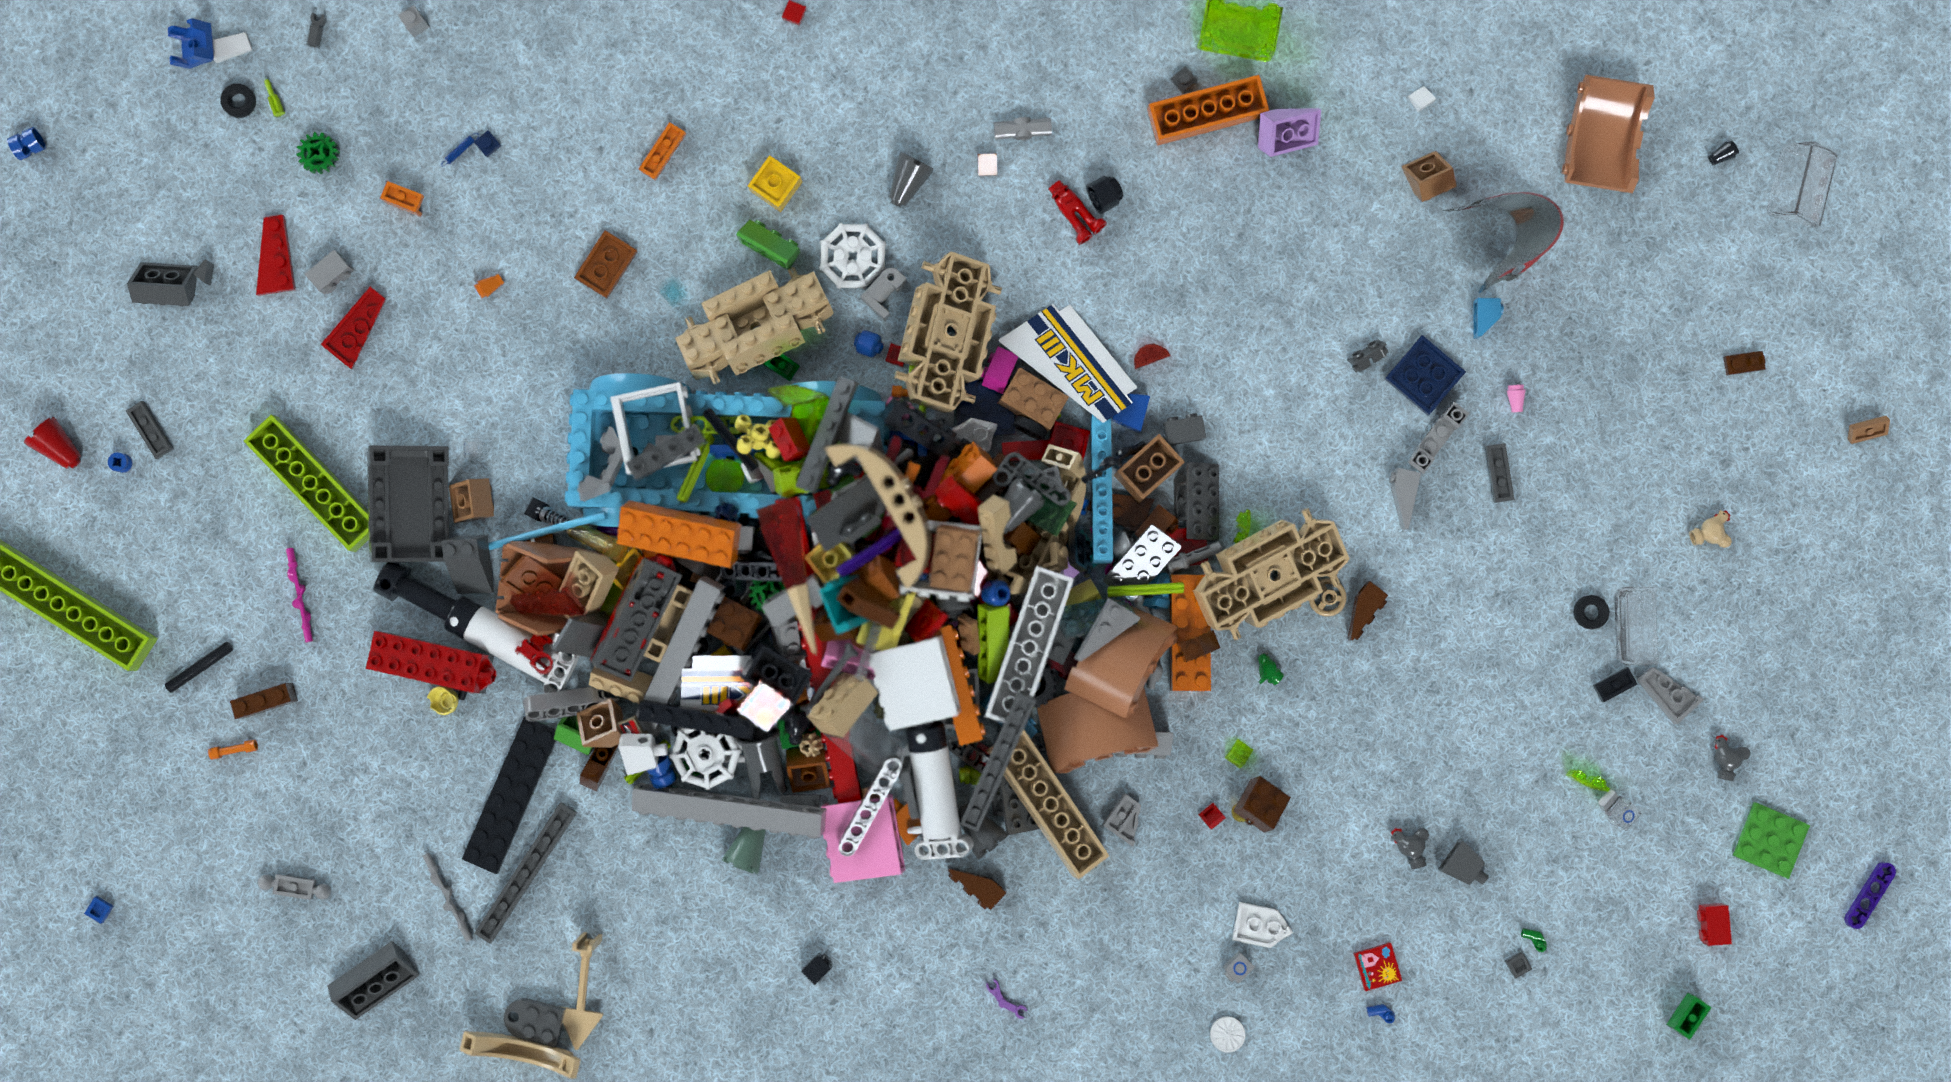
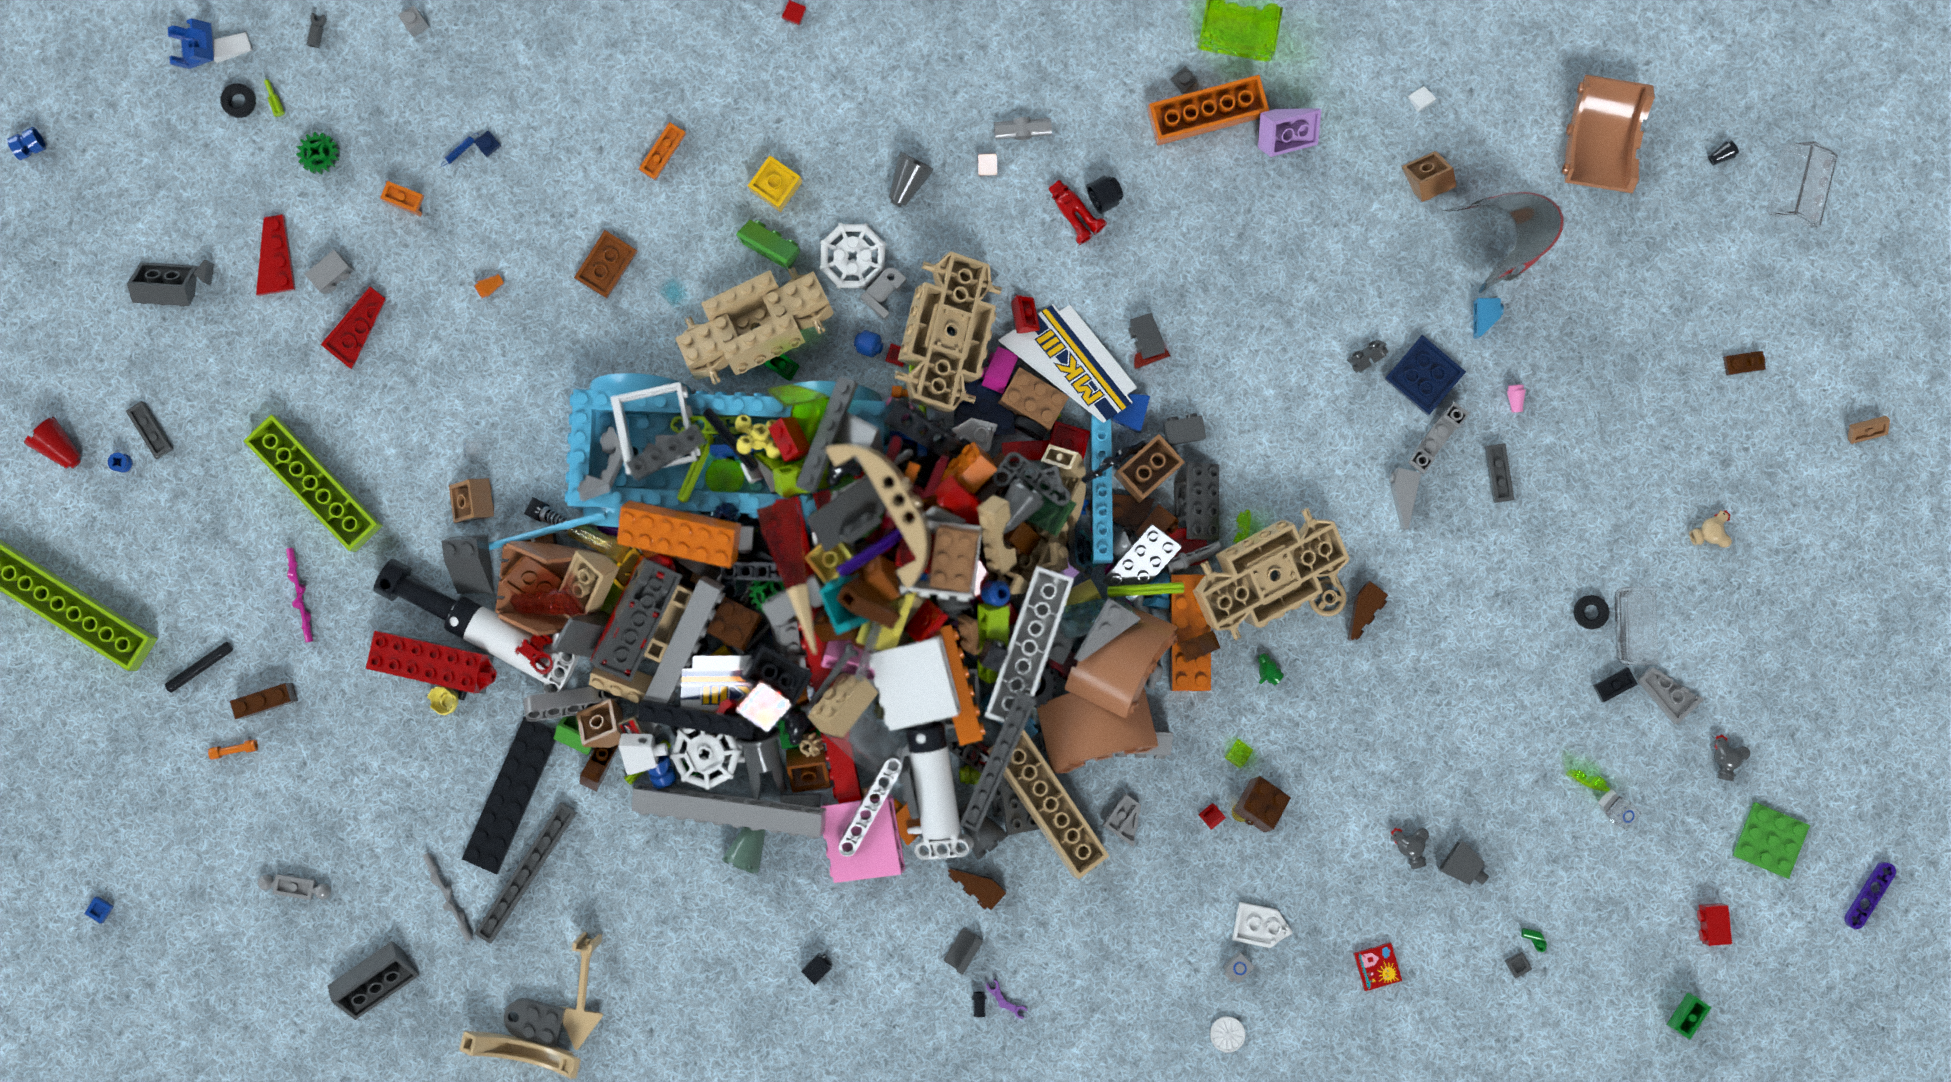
dark grey slope [367,445,449,563] -> none
blue arm [1366,1004,1395,1024] -> none
none -> white sticker [925,507,966,524]
none -> dark grey panel [944,928,983,975]
none -> black pin [972,991,987,1017]
none -> black brick [977,638,1009,672]
none -> red slope [1011,295,1040,334]
none -> dark grey brick [1128,313,1165,359]

